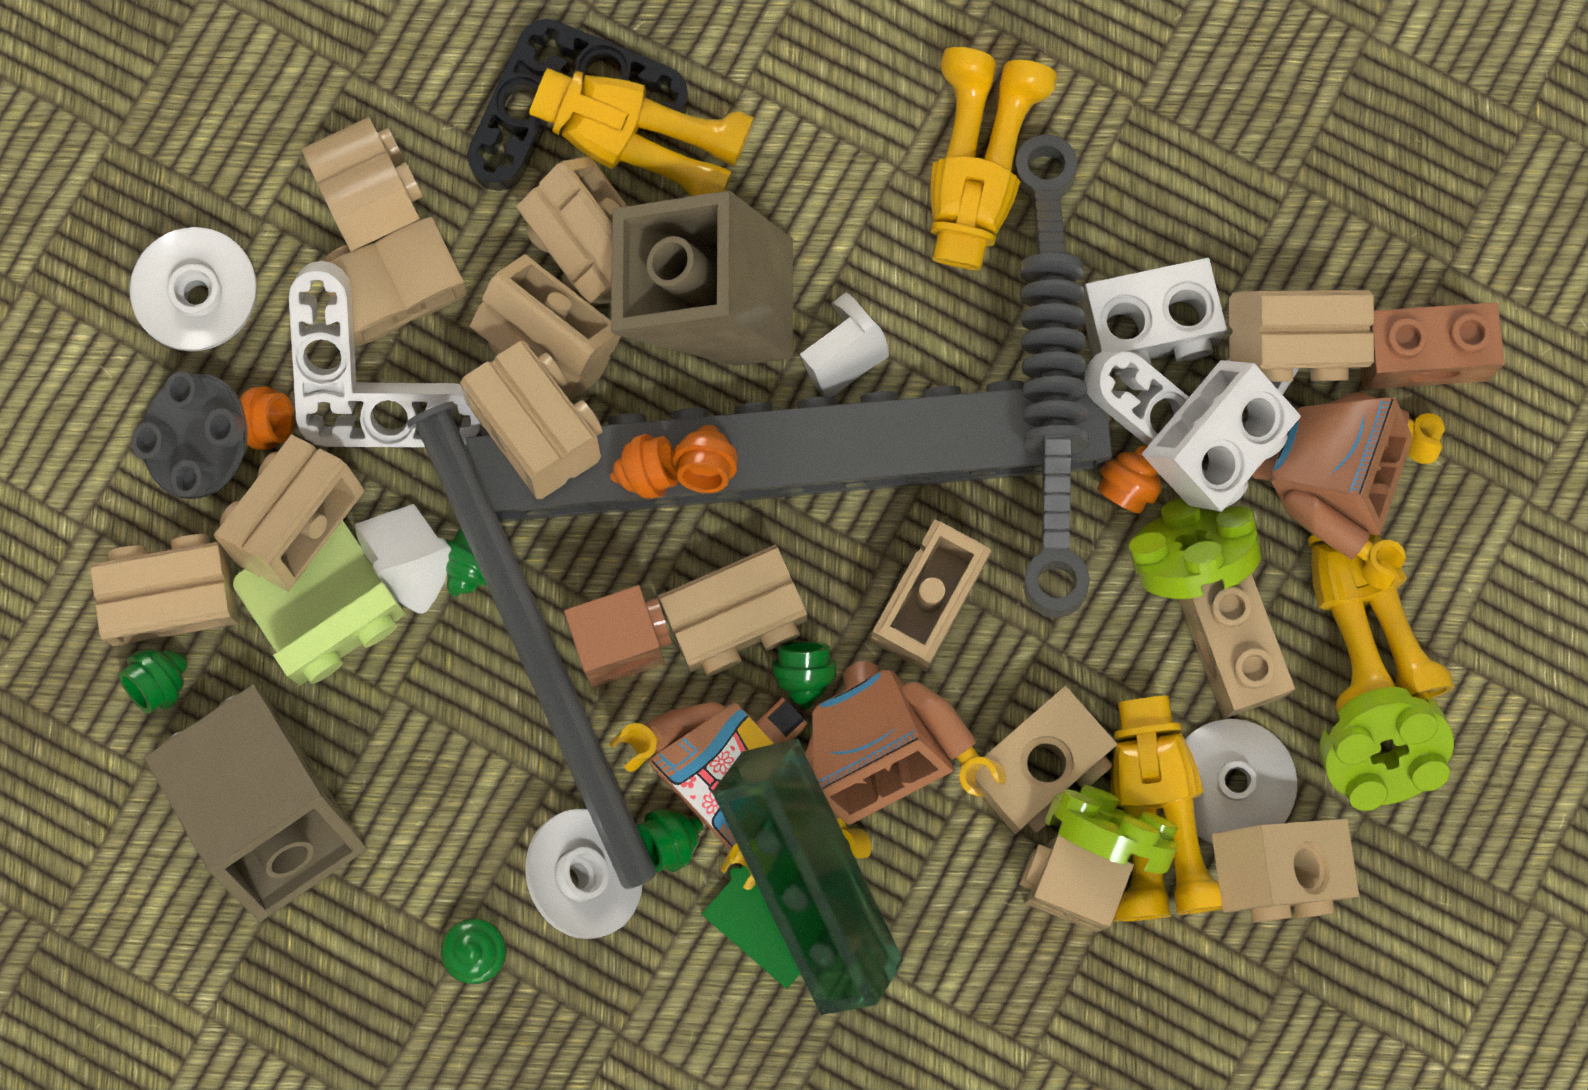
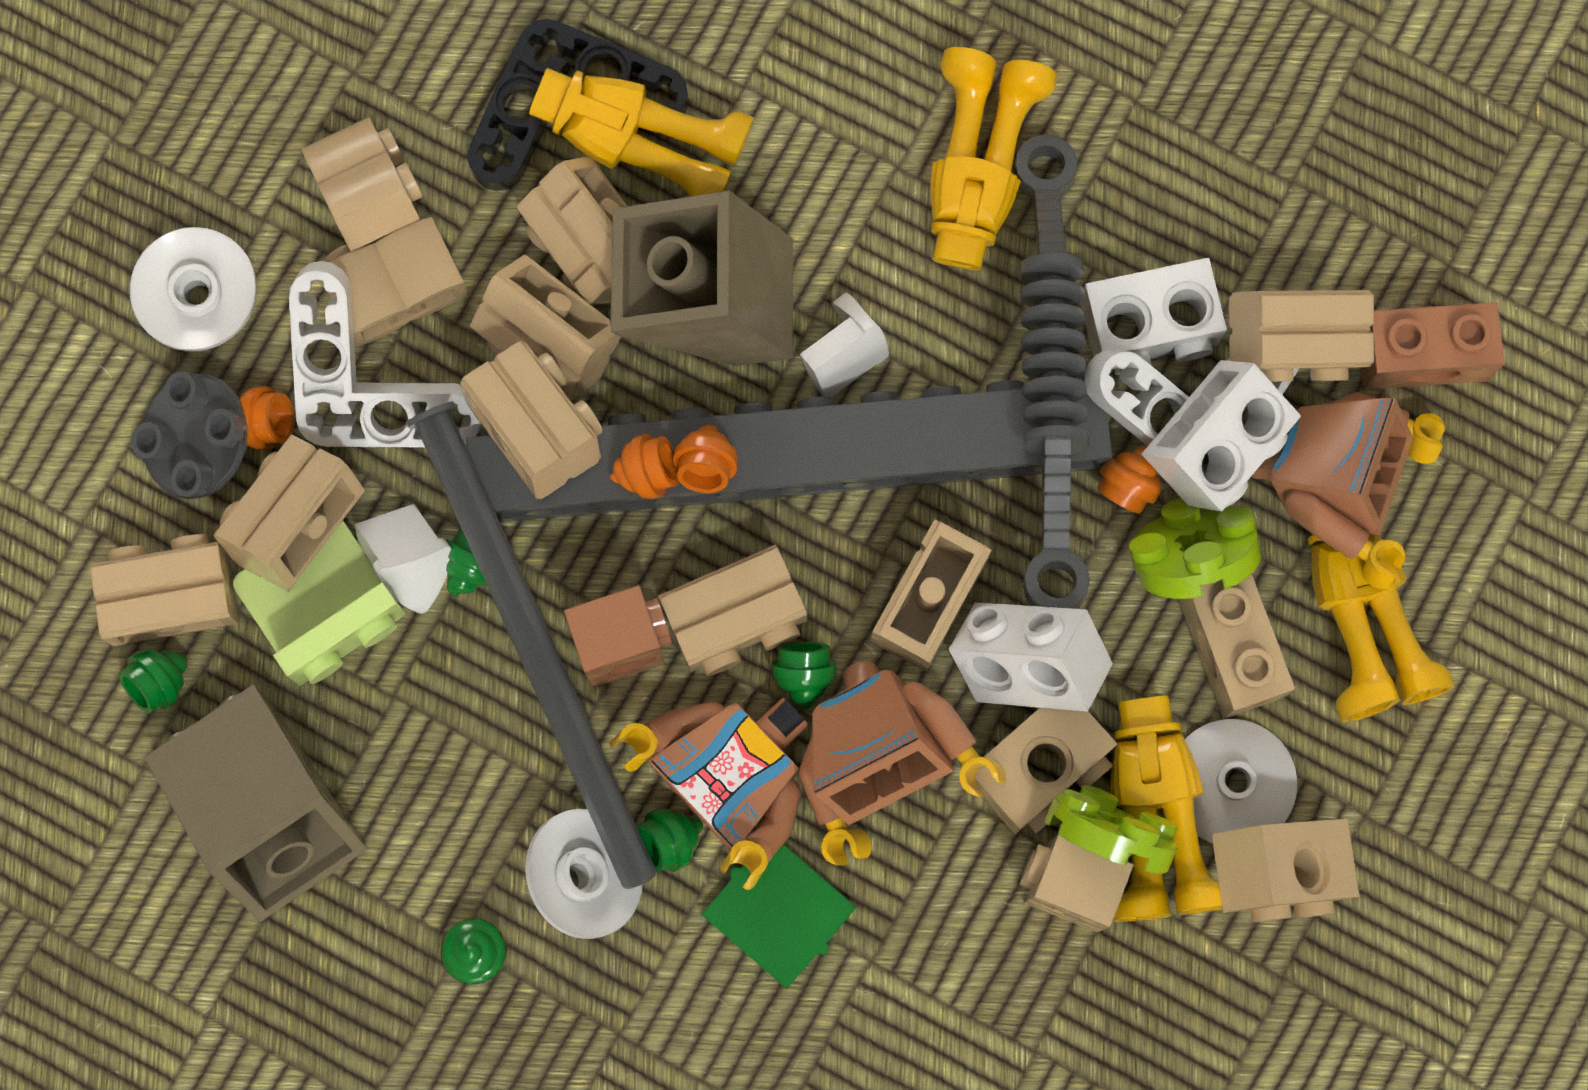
clear green brick [712,739,903,1015] -> none
lime plate [1319,687,1454,811] -> none
none -> white brick [949,602,1113,712]

